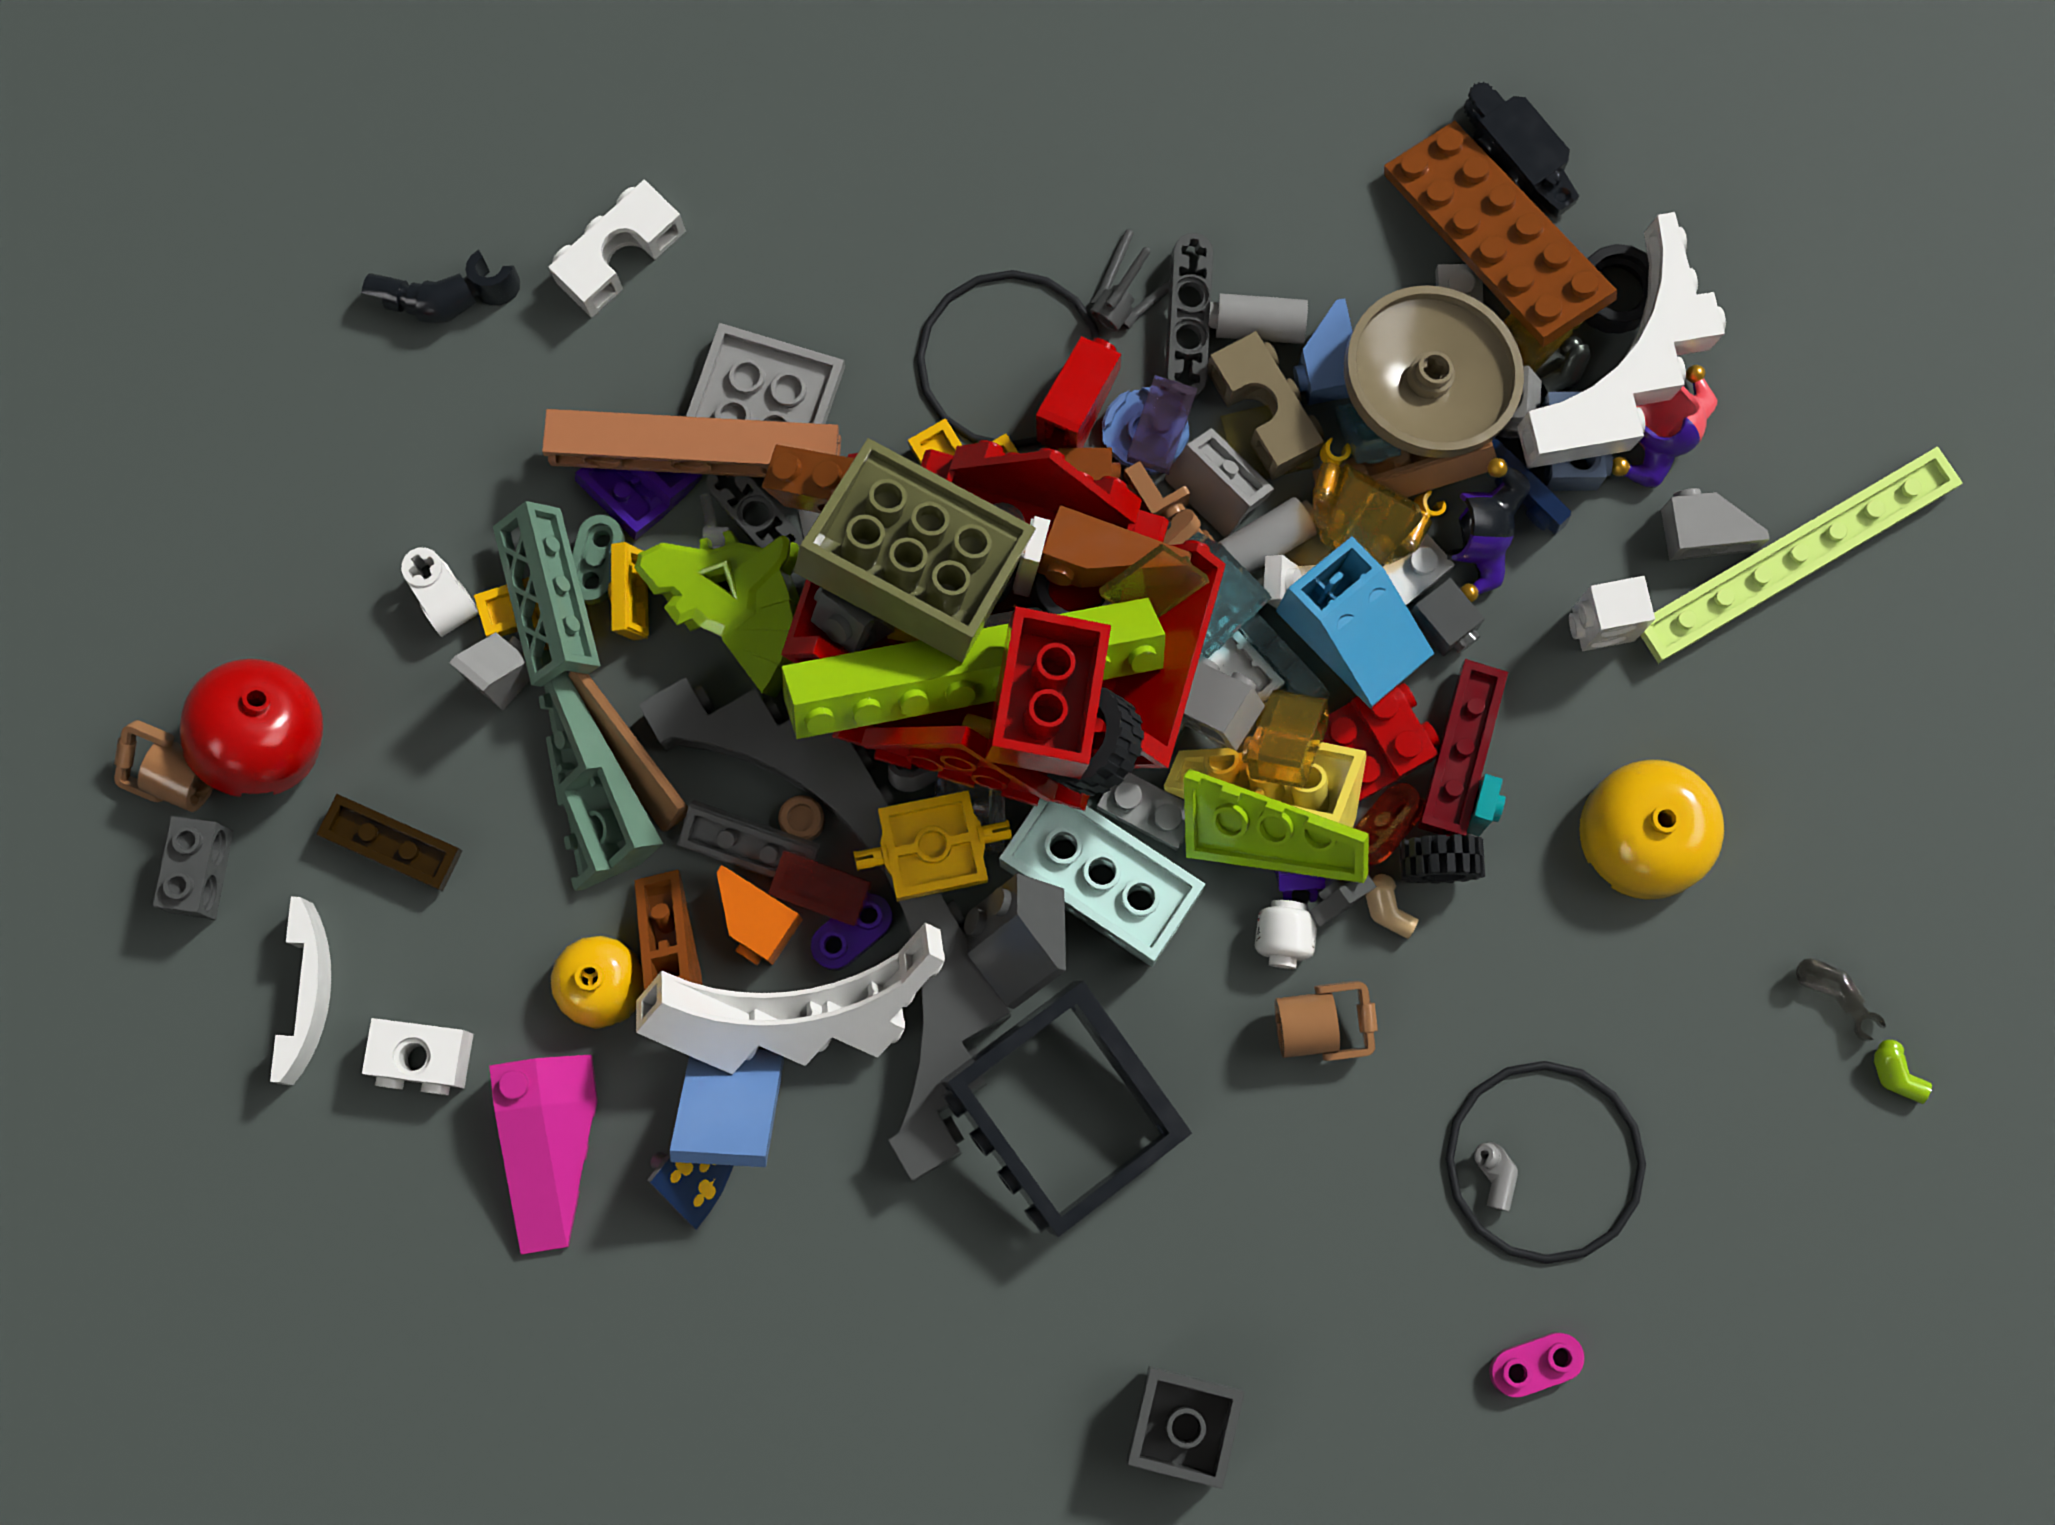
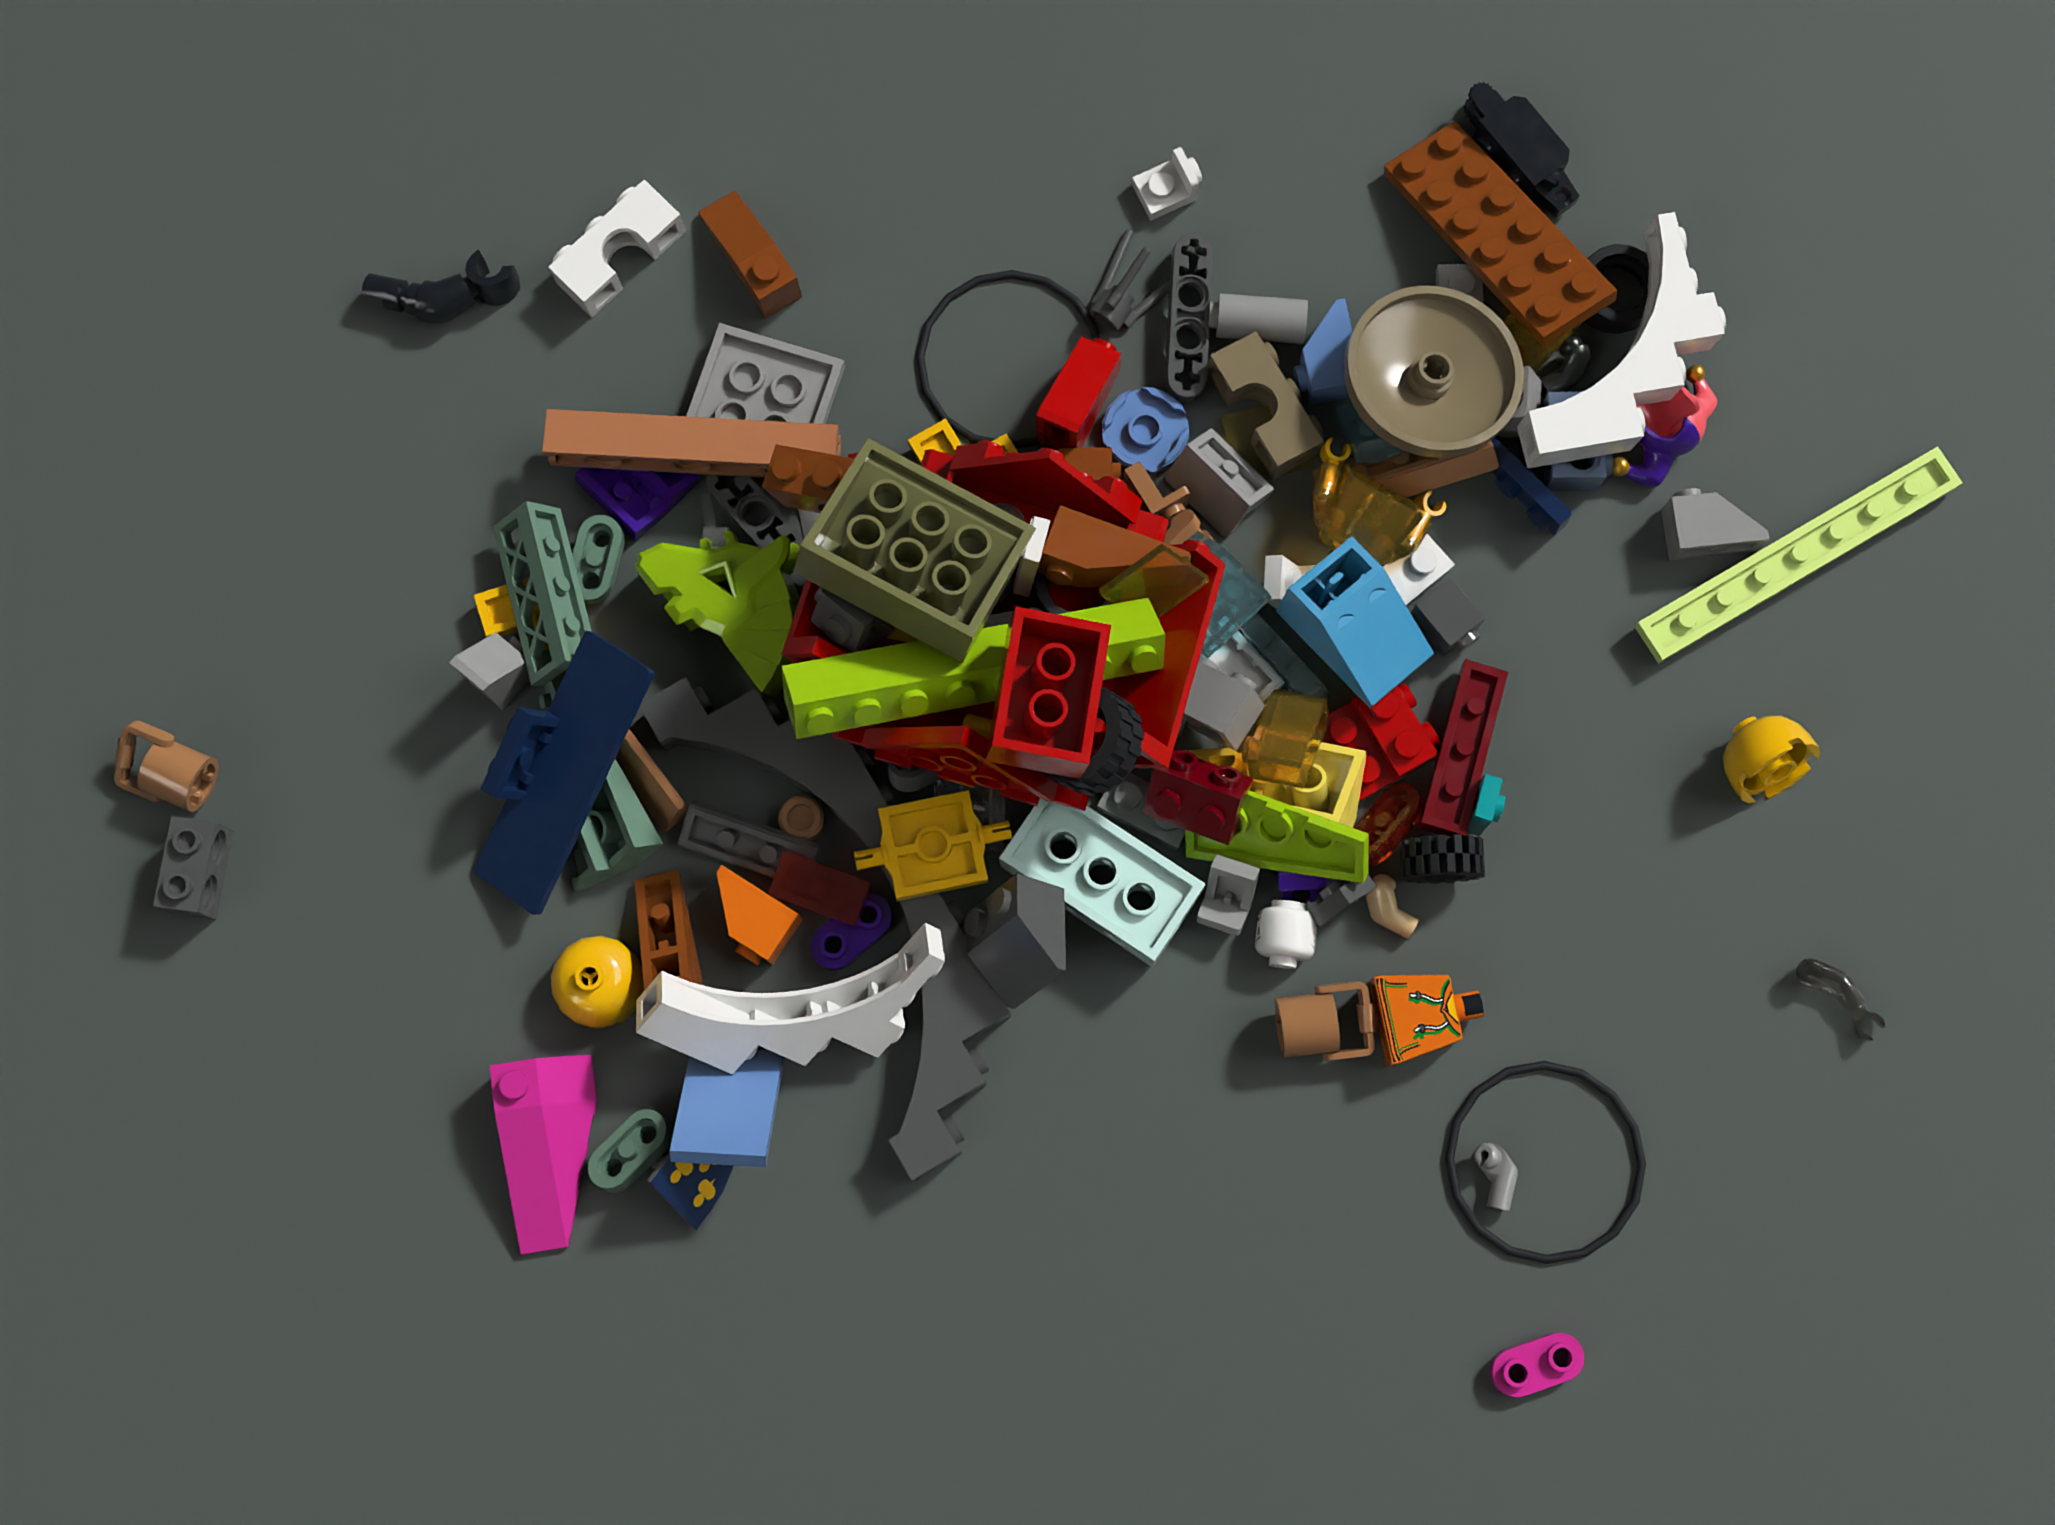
red cylinder [180,659,323,797] -> none
white slope [270,897,331,1085] -> none
dark brown plate [316,794,462,892] -> none
white brick [362,1018,473,1095] -> none
white piece [401,548,479,637] -> none
yellow plate [608,542,649,641] -> none
black window [940,981,1192,1237] -> none
dark grey brick [1126,1365,1245,1489] -> none
clear purple plate [1127,375,1197,475] -> none
light grey brick [1217,497,1319,581] -> none
piece [1447,458,1530,603] -> none
white brick [1569,576,1655,651] -> none
yellow cylinder [1579,760,1724,900] -> none
lime arm [1874,1039,1932,1104] -> none
none -> dark blue bracket [474,631,655,915]
none -> sand green plate [588,1109,673,1193]
none -> dark orange slope [698,191,802,319]
none -> white bracket [1132,147,1202,221]
none -> dark red bracket [1143,750,1253,845]
none -> light grey bracket [1196,854,1260,936]
none -> orange torso [1368,975,1484,1068]
none -> yellow cylinder [1723,716,1820,803]

